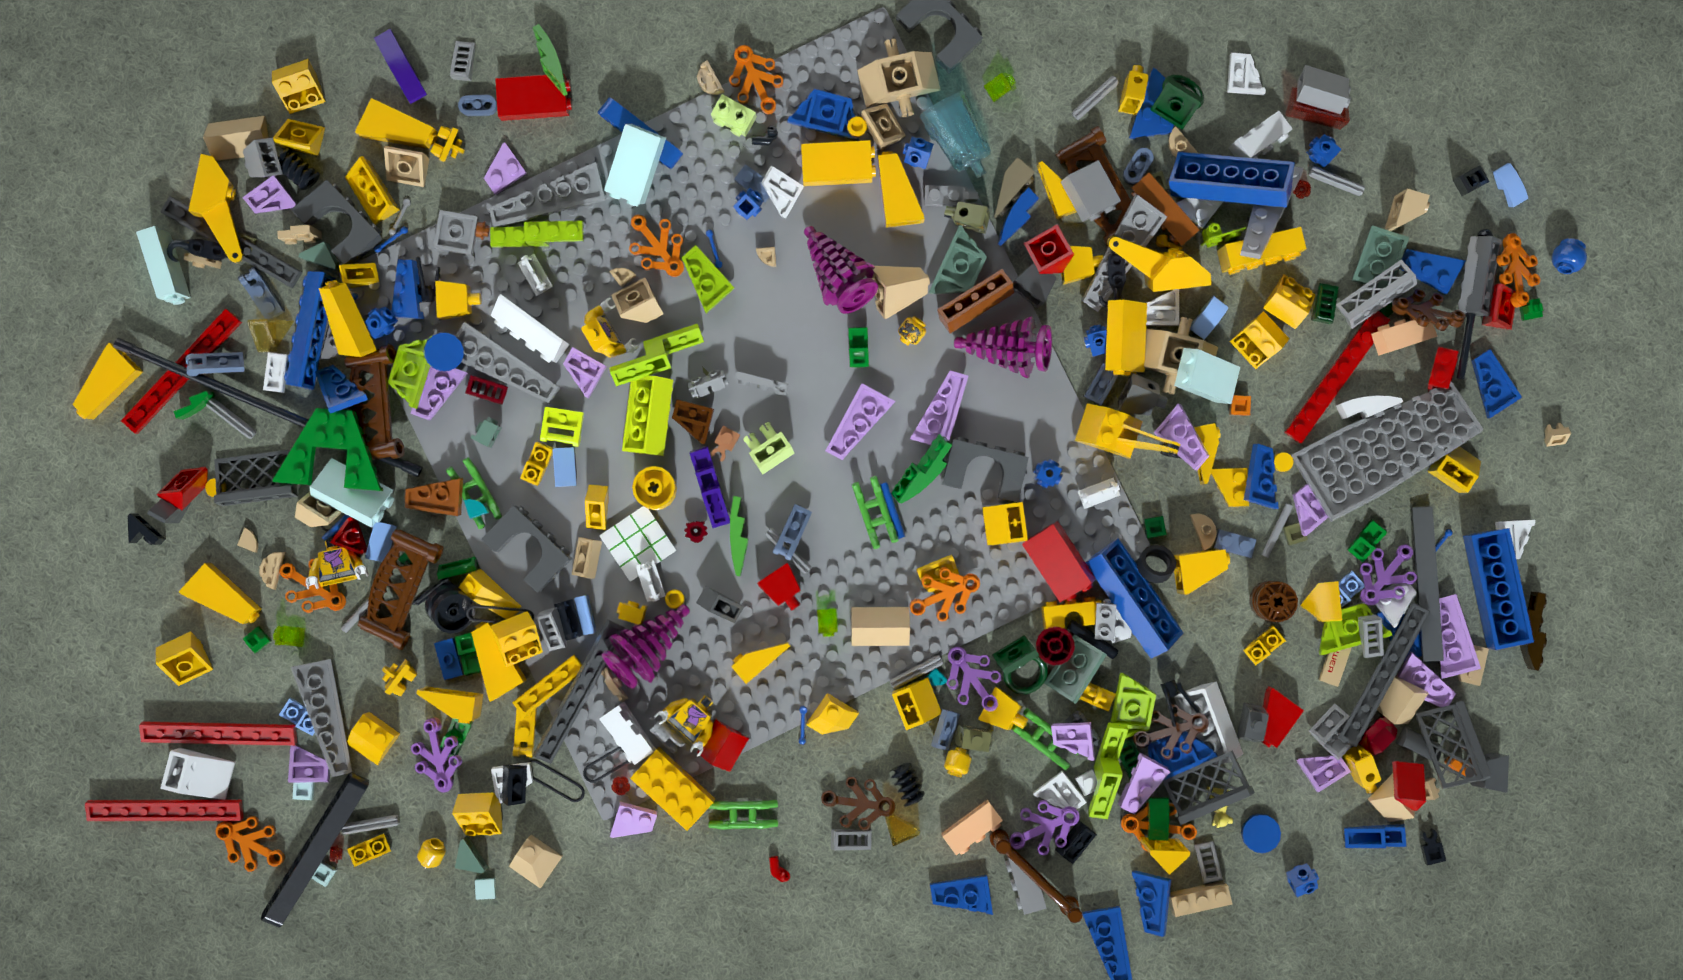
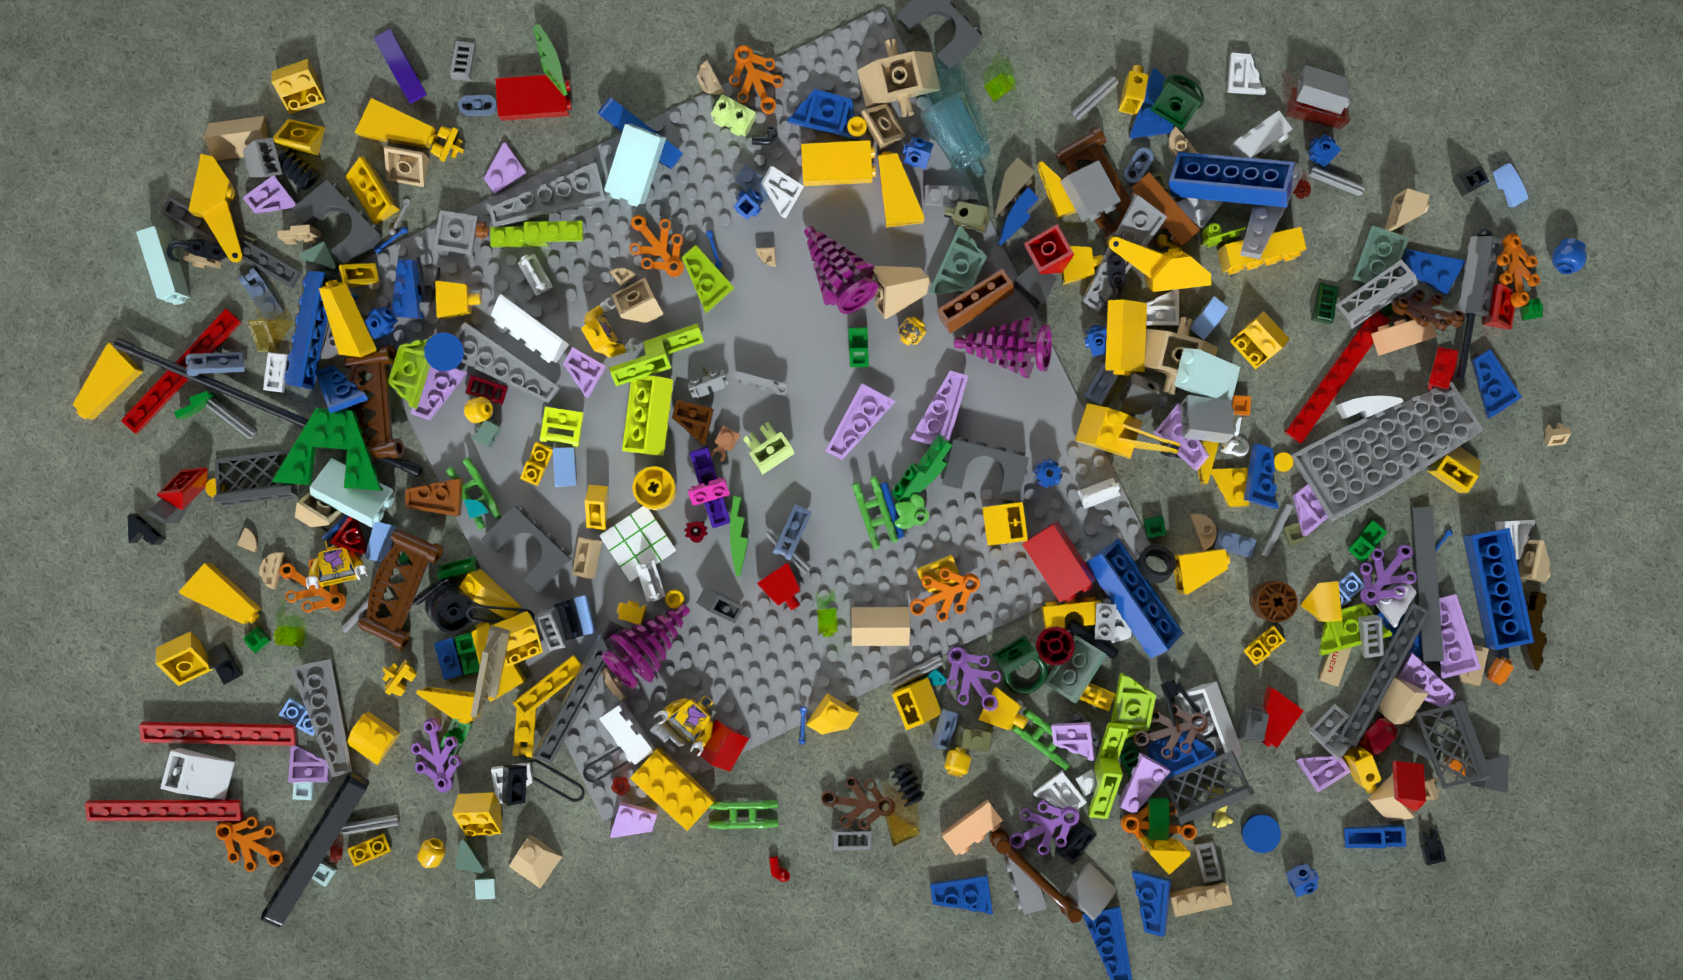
yellow slope [731,642,791,684] -> none
yellow slope [1263,274,1316,329] -> none
none -> black slope [207,642,243,685]
none -> yellow head [464,397,493,424]
none -> dark tan fence [471,625,511,717]
none -> dark pink hinge [688,477,730,506]
none -> bright green plate [894,493,929,529]
none -> light grey slope [1066,862,1117,920]
none -> light grey brick [1180,395,1236,444]
none -> white piece [1220,417,1249,456]
none -> orange brick [1487,656,1514,686]
none -> tan slope [1518,540,1551,583]

